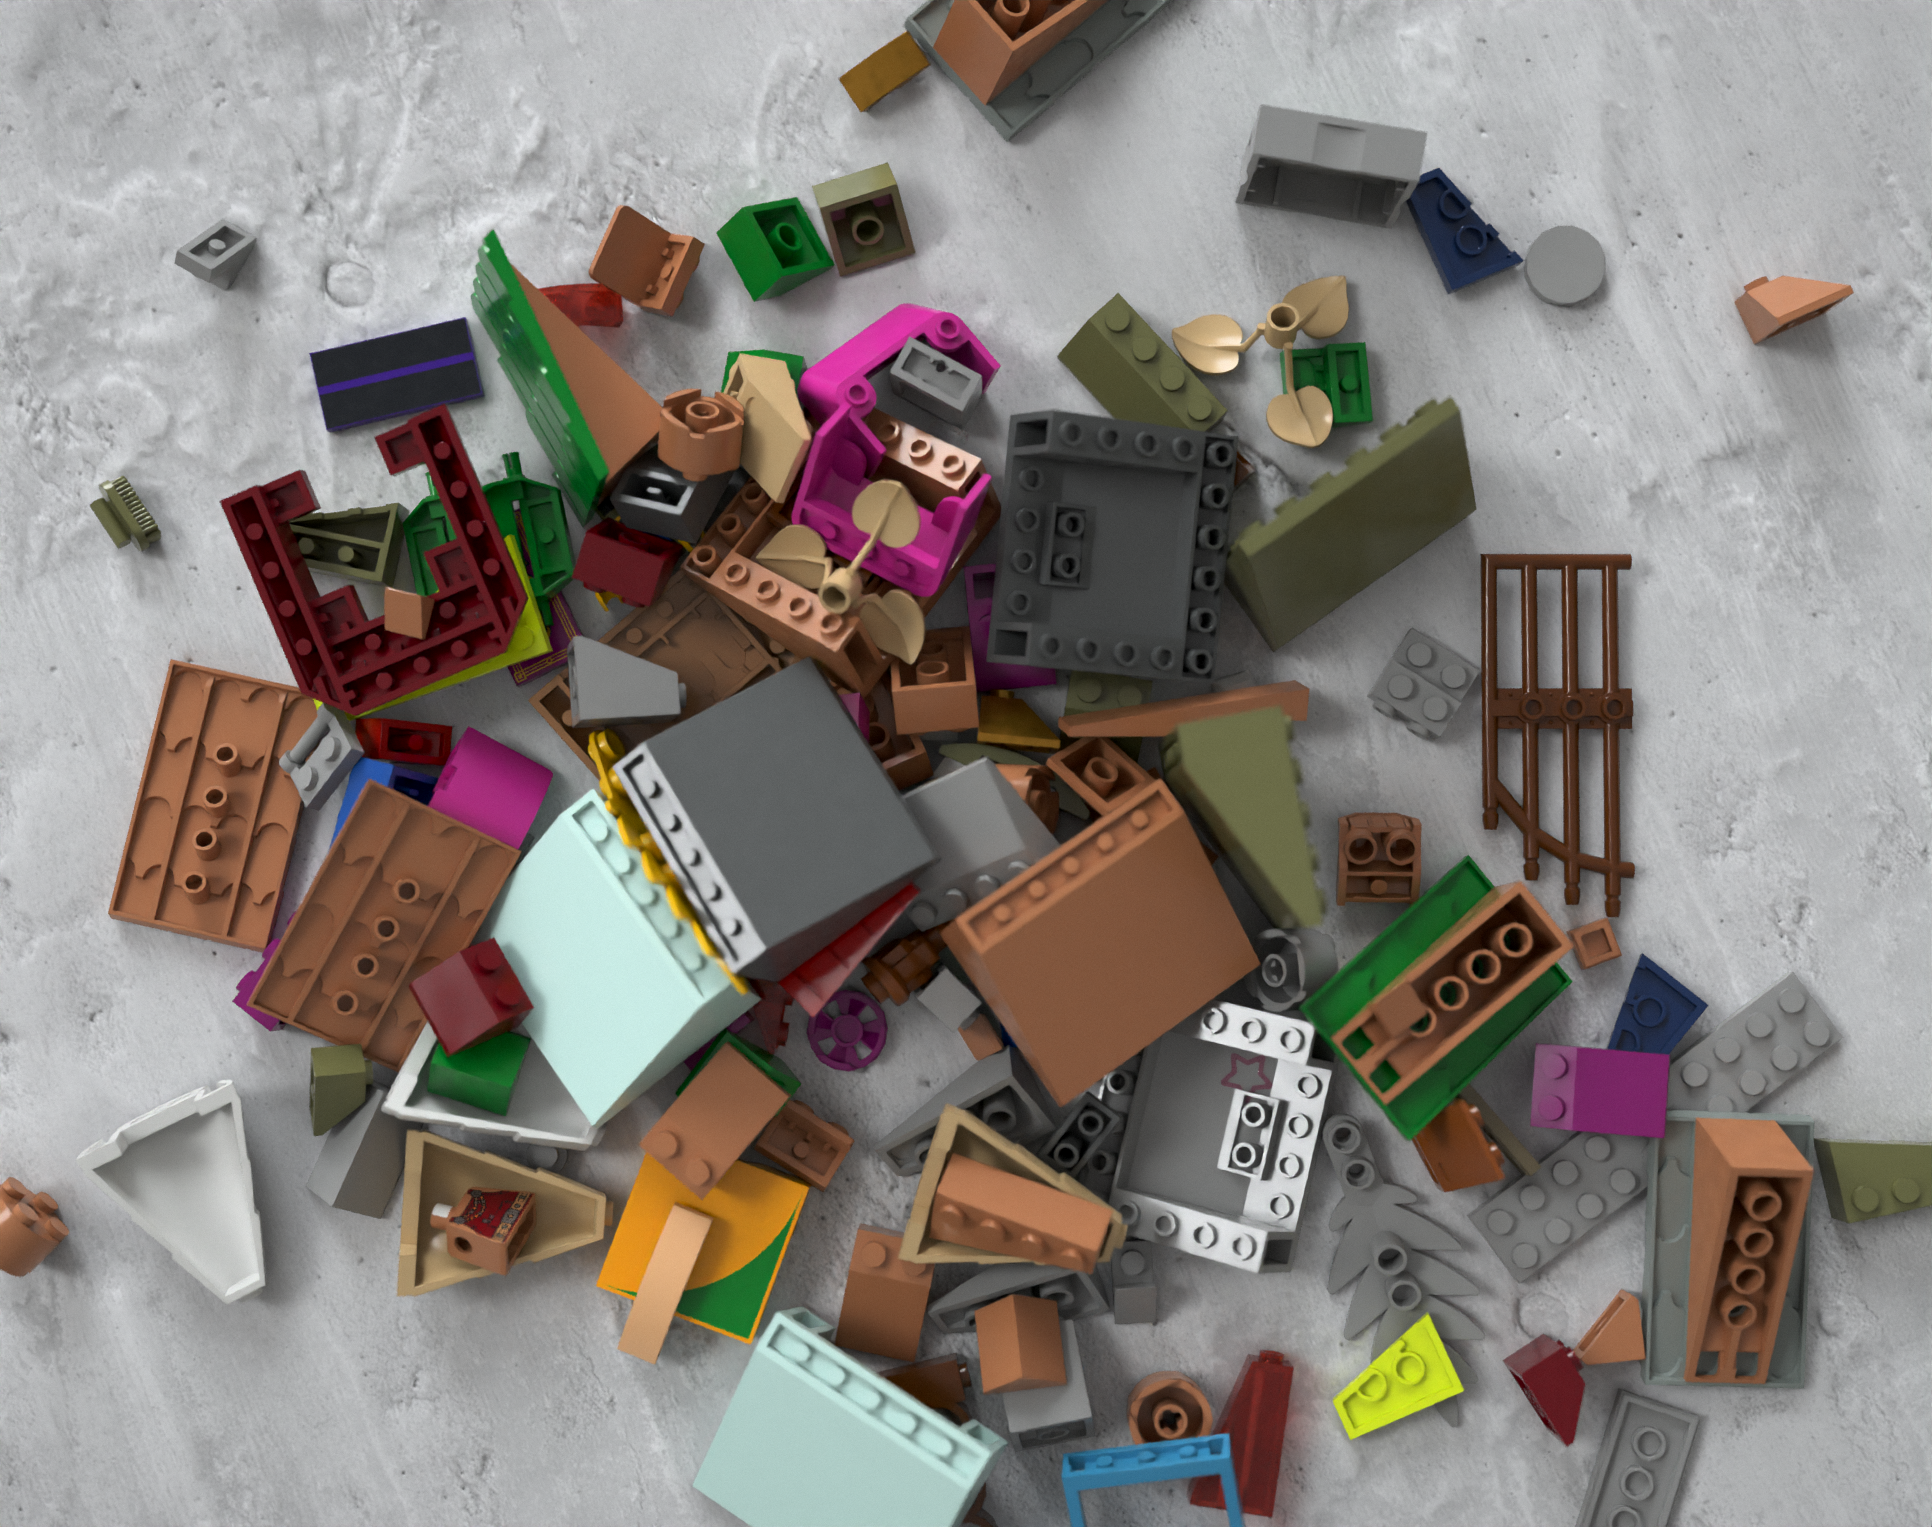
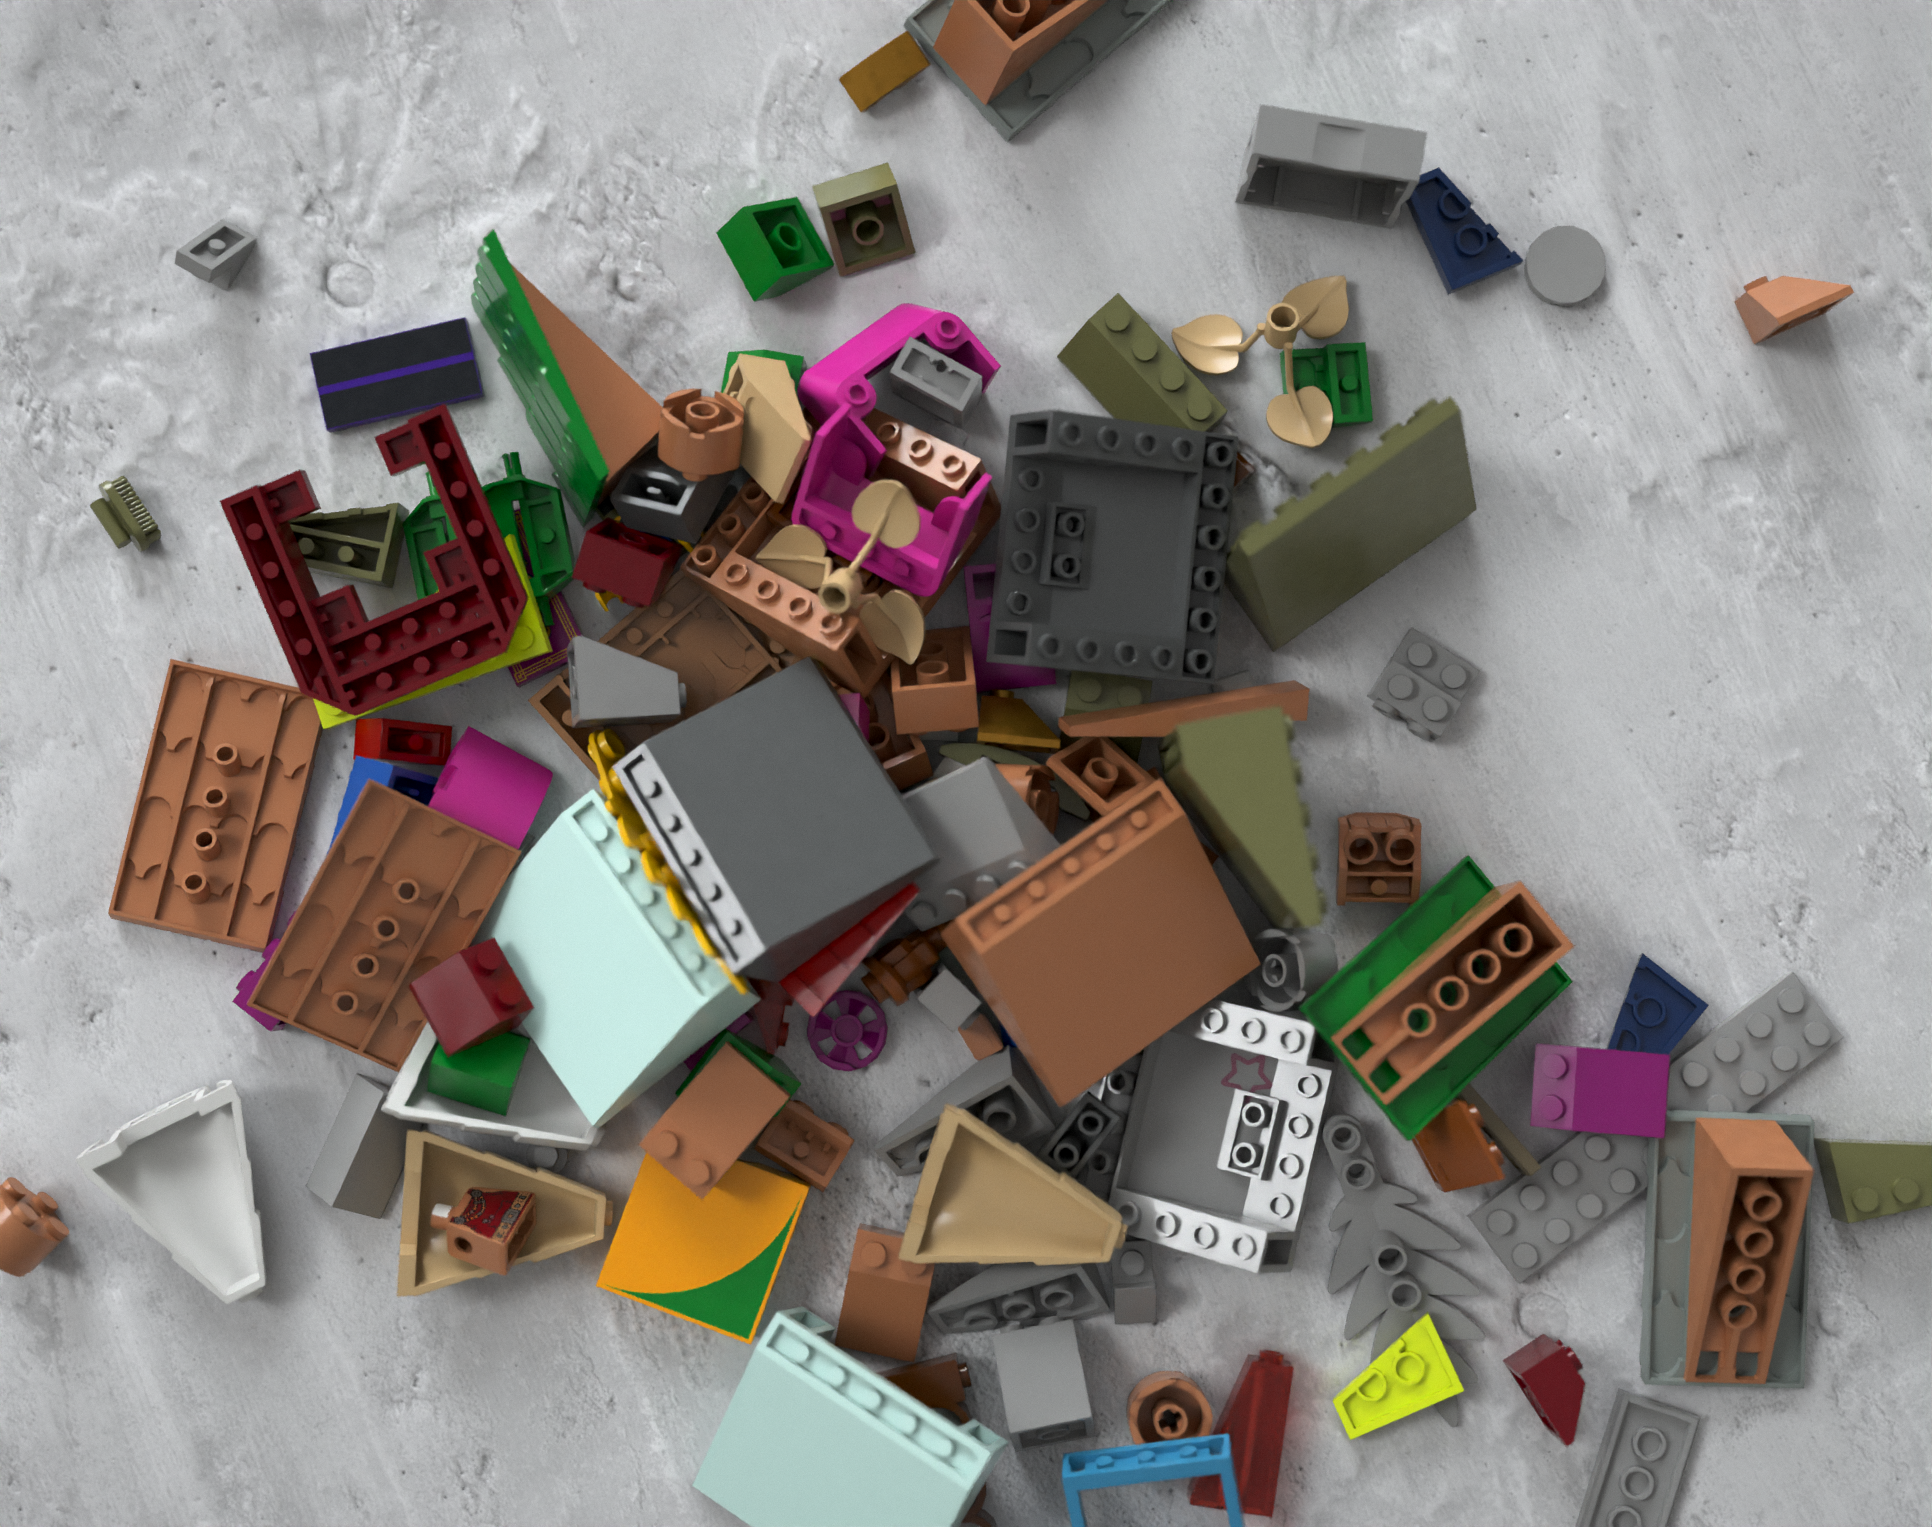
light grey plate [279,703,365,811] -> none
olive slope [309,1044,373,1136] -> none
nougat slope [384,587,435,640] -> none
clear red slope [538,283,623,328] -> none
nougat bracket [589,205,705,317] -> none
light nougat slope [617,1202,714,1365] -> none
nougat wedge [929,1153,1113,1274] -> none
nougat slope [975,1294,1067,1395] -> none
nougat slope [1367,978,1427,1039] -> none
reddish brown piece [1481,554,1635,917] -> none
nougat tile [1566,917,1622,970] -> none
nougat slope [1573,1289,1645,1365] -> none

